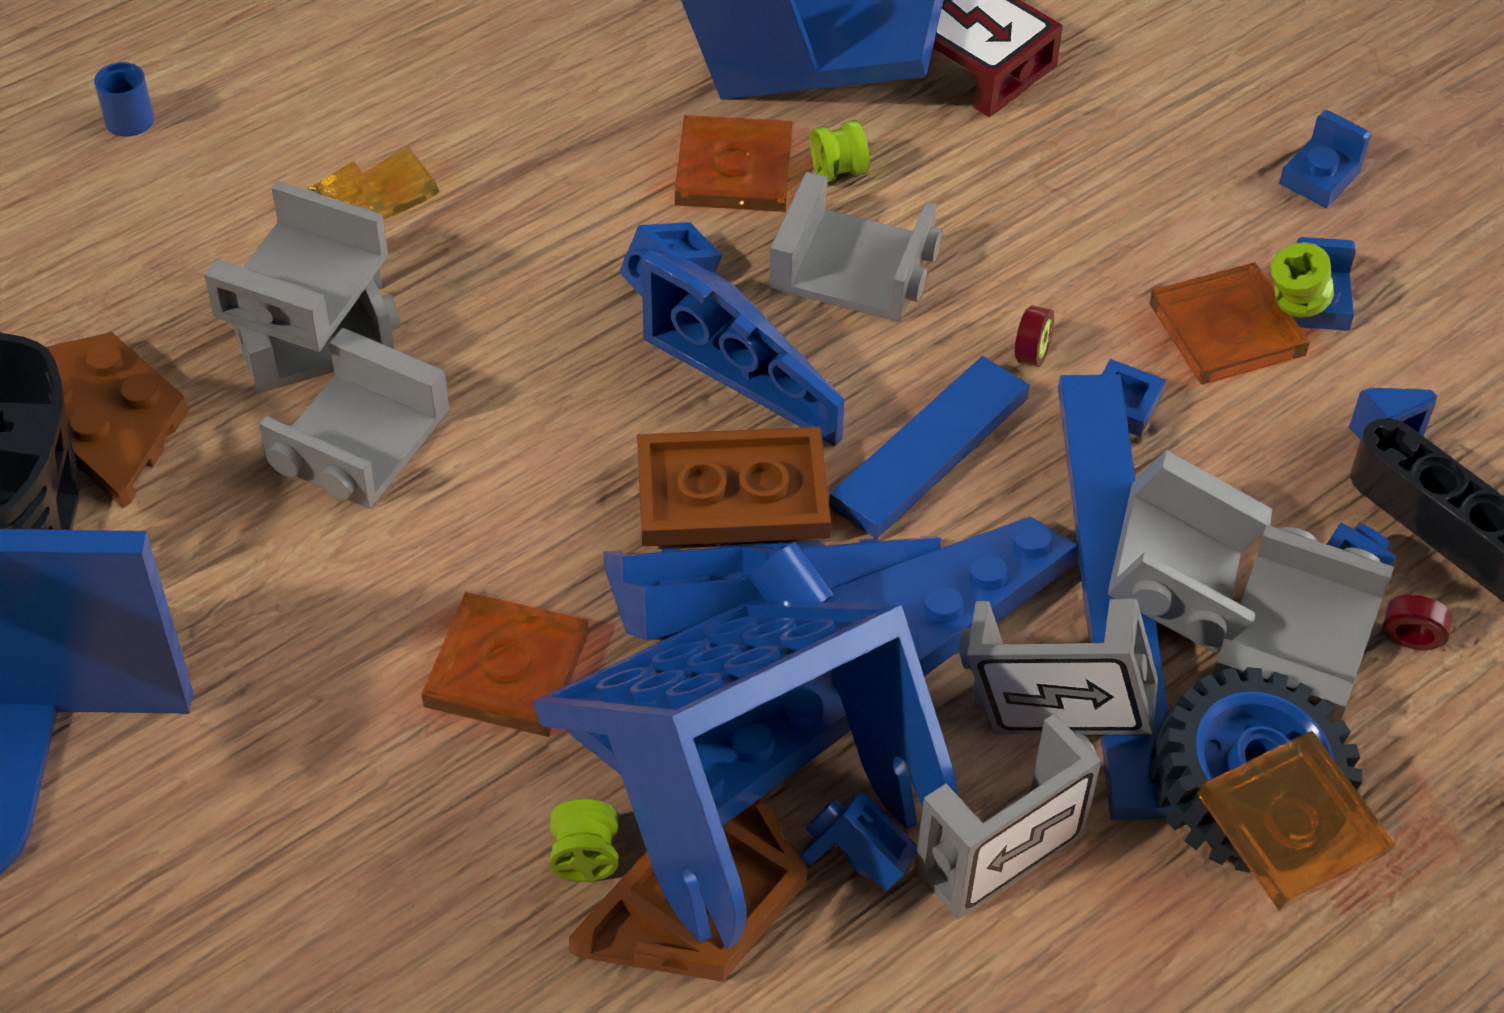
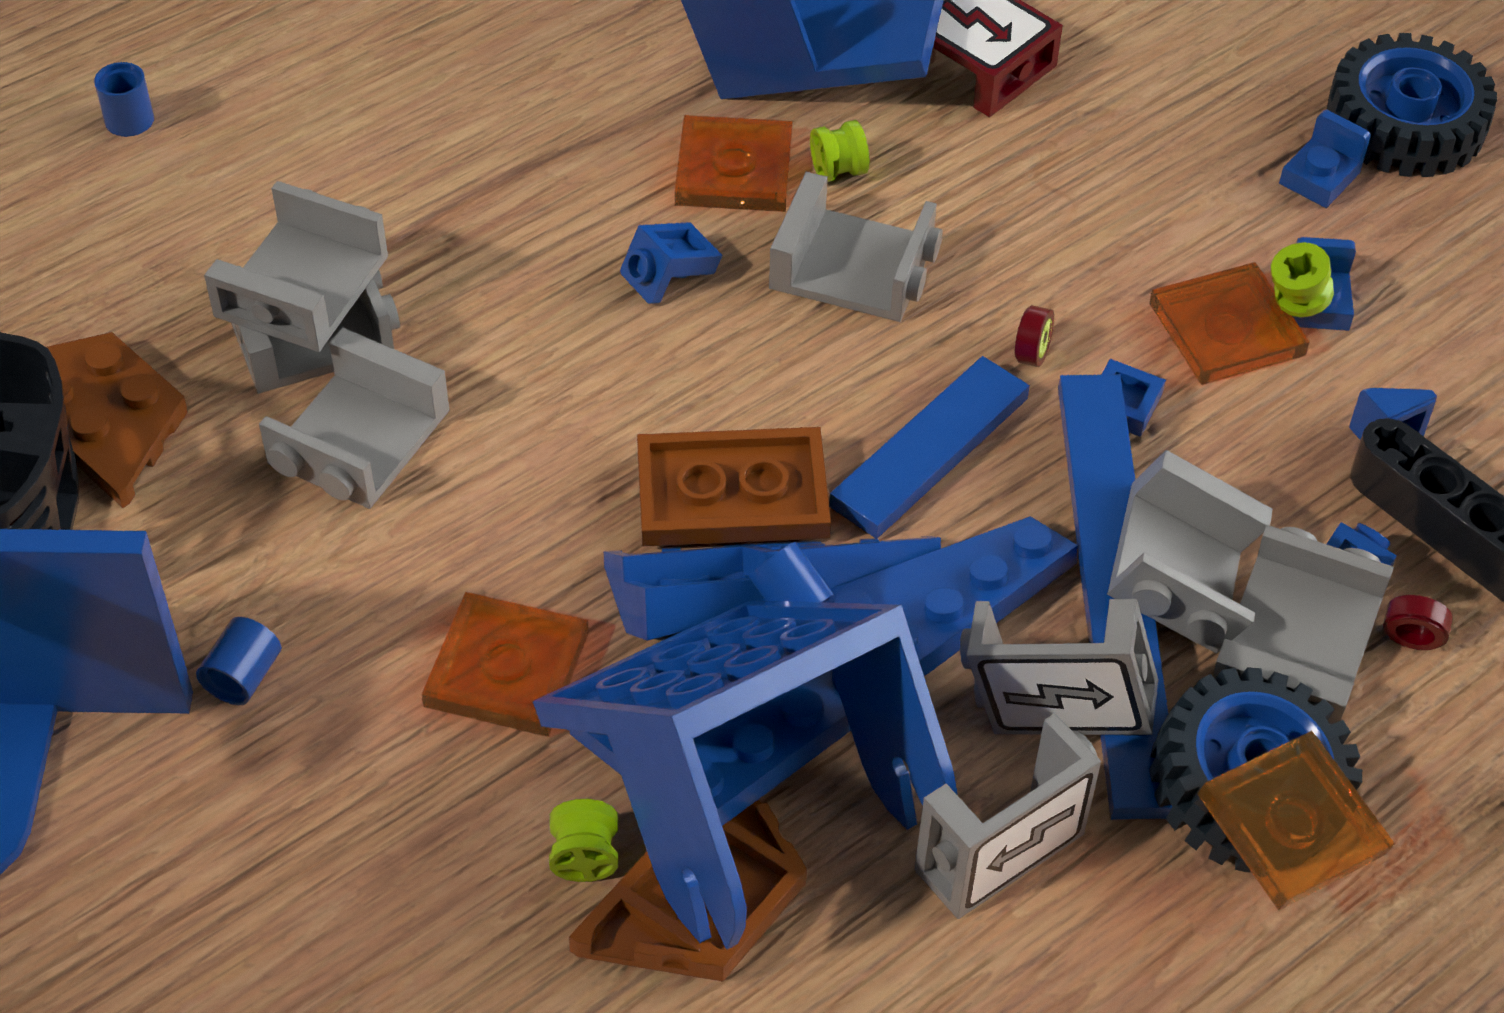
clear yellow slope [309,145,440,220] -> none
blue wedge [641,251,845,446] -> none
blue bracket [800,790,918,892] -> none
none -> blue beam [196,617,282,705]
none -> black wheel [1327,33,1497,177]

